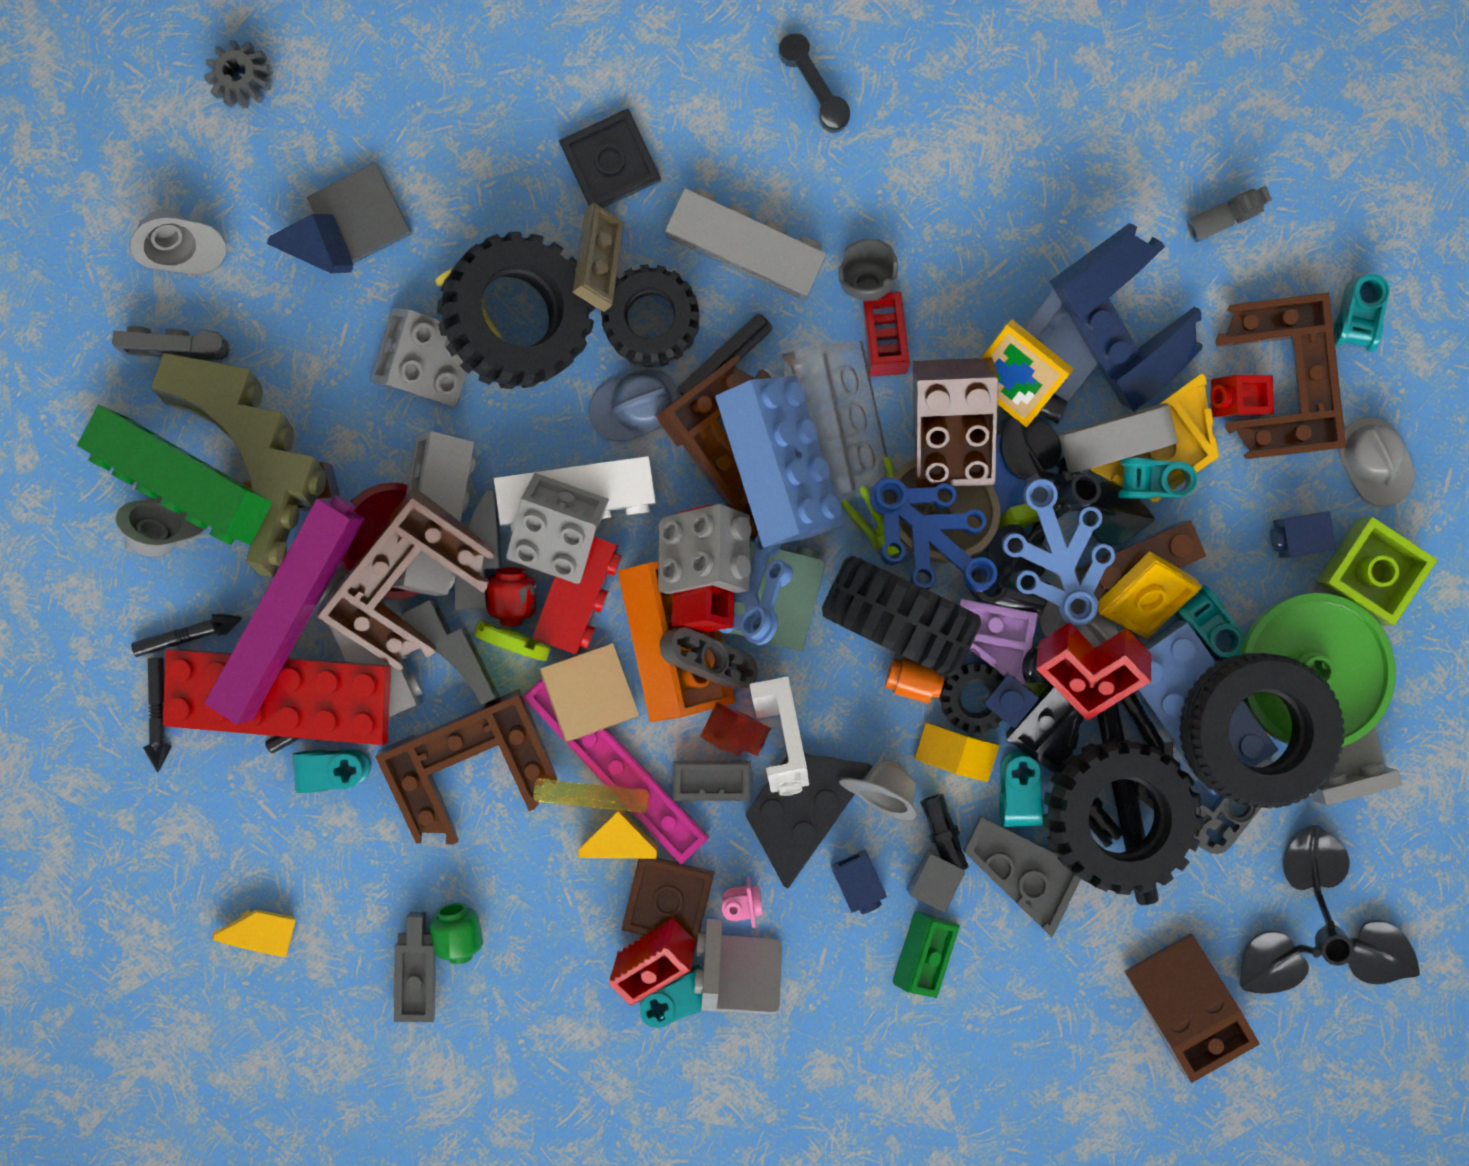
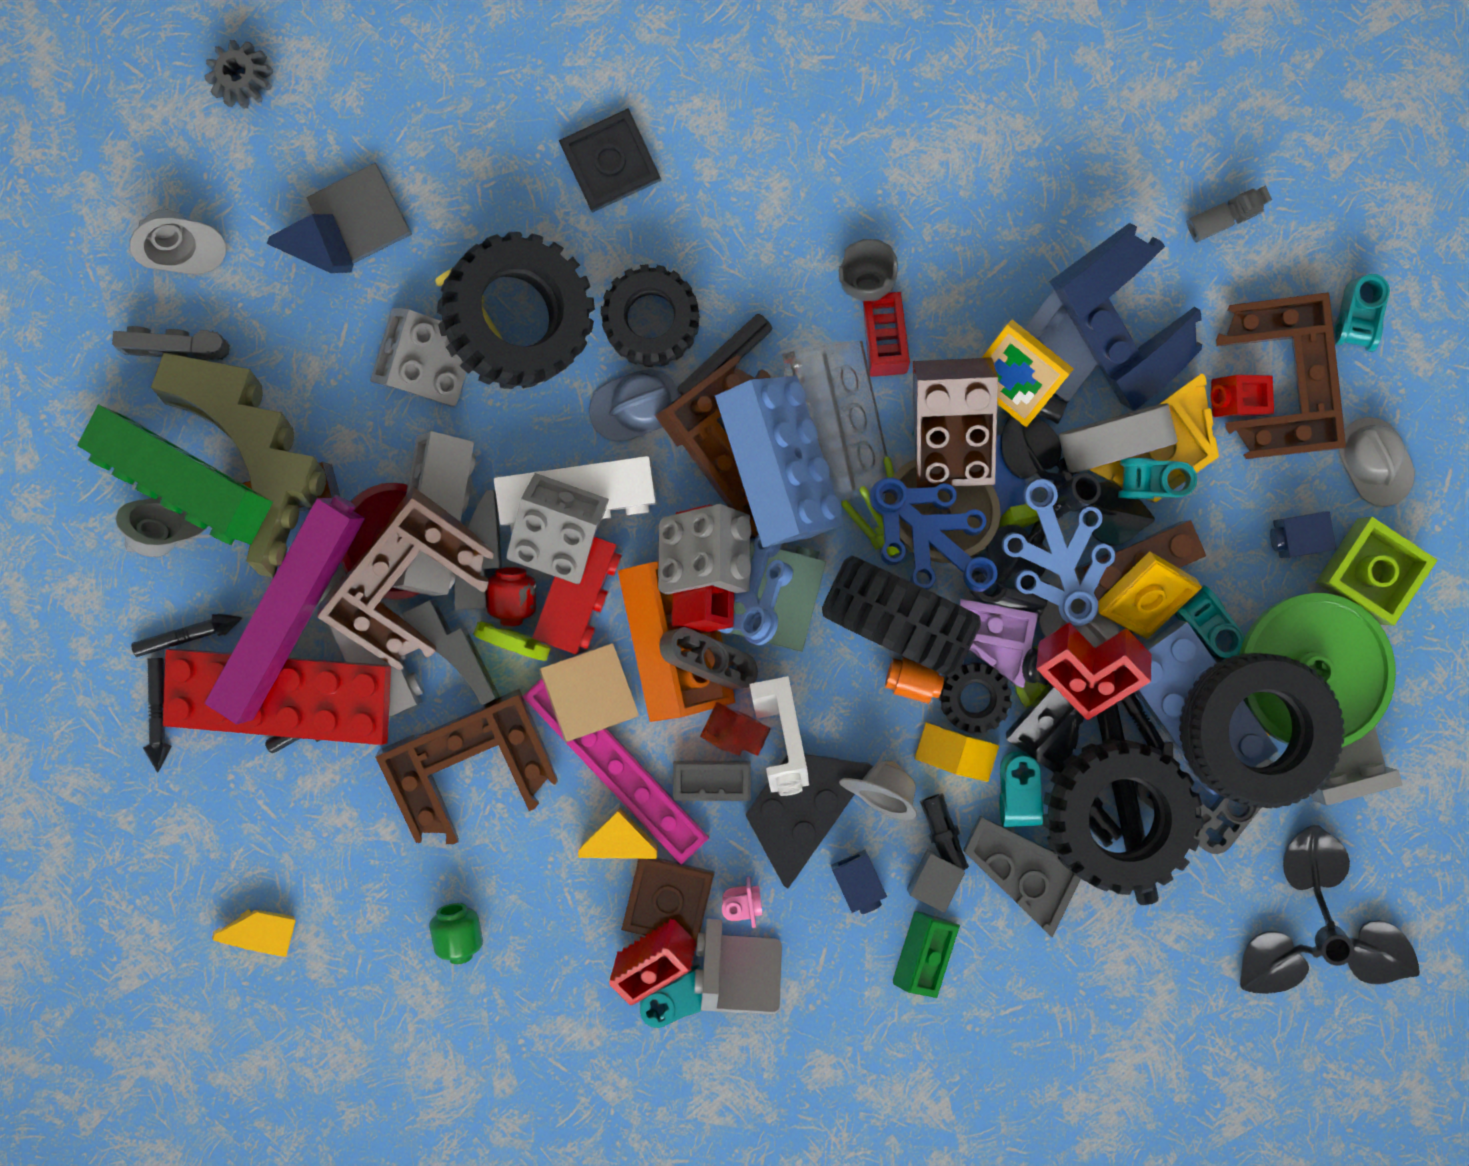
teal piece [292,749,371,793] -> none
dark grey hinge [394,912,436,1022] -> none
clear yellow axle [533,779,649,813] -> none
dark tan tile [572,202,624,312] -> none
light grey brick [665,188,827,301] -> none
black bar [778,33,850,133] -> none
dark blue plate [983,672,1039,728] -> none
reddish brown slope [1124,933,1260,1083] -> none

